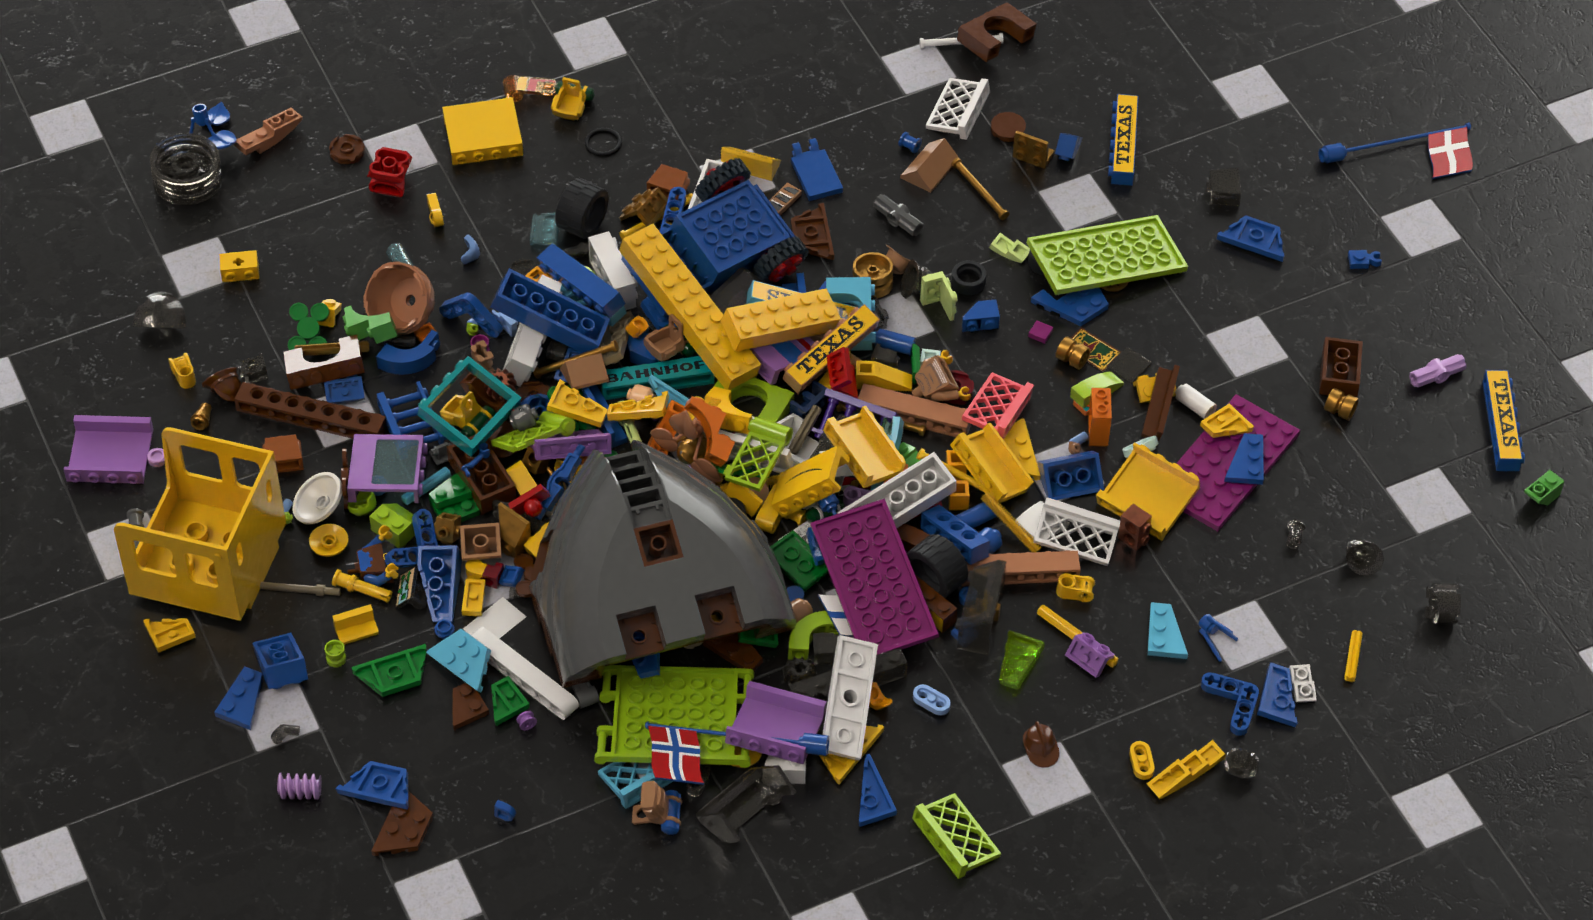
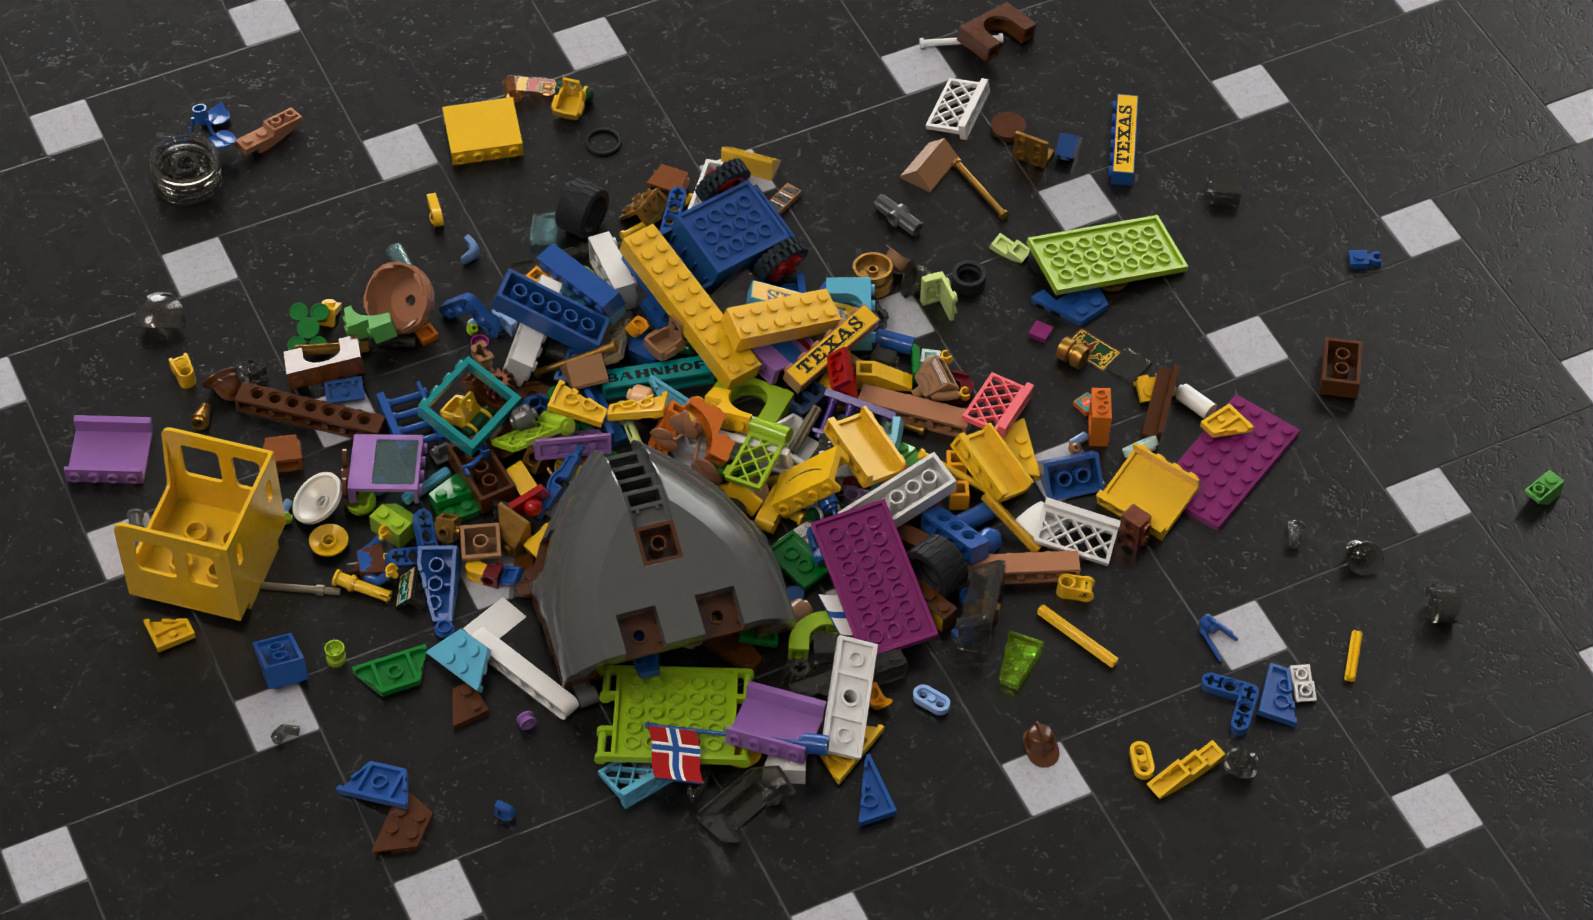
lavender tile [147,448,165,467] -> none
blue wing [214,666,263,730] -> none
yellow brick [219,250,259,282] -> none
lavender piece [277,773,321,800] -> none
reddish brown tile [329,134,365,164] -> none
yellow panel [332,604,379,645] -> none
red piece [367,147,413,197] -> none
blue arch [376,330,440,375] -> none
yellow plate [462,579,486,616] -> none
green wing [491,676,530,726] -> none
medium nougat piece [632,781,682,835] -> none
pearl gold piece [676,434,710,465] -> none
reddish brown wing [790,203,834,260] -> none
blue tile [791,138,843,201] -> none
blue bush [898,132,922,153] -> none
lime fence [912,793,1001,879] -> none
blue slope [962,300,1000,332] -> none
medium lavender bracket [1065,633,1115,678] -> none
lime slope [1070,372,1124,408] -> none
medium azure wing [1147,602,1188,659] -> none
blue wing [1217,216,1284,262] -> none
blue wing [1224,433,1264,485] -> none
flag [1318,123,1473,179] -> none
pearl gold wheel [1324,388,1359,421] -> none
lavender piece [1409,354,1466,387] -> none
brick [1482,370,1525,471] -> none

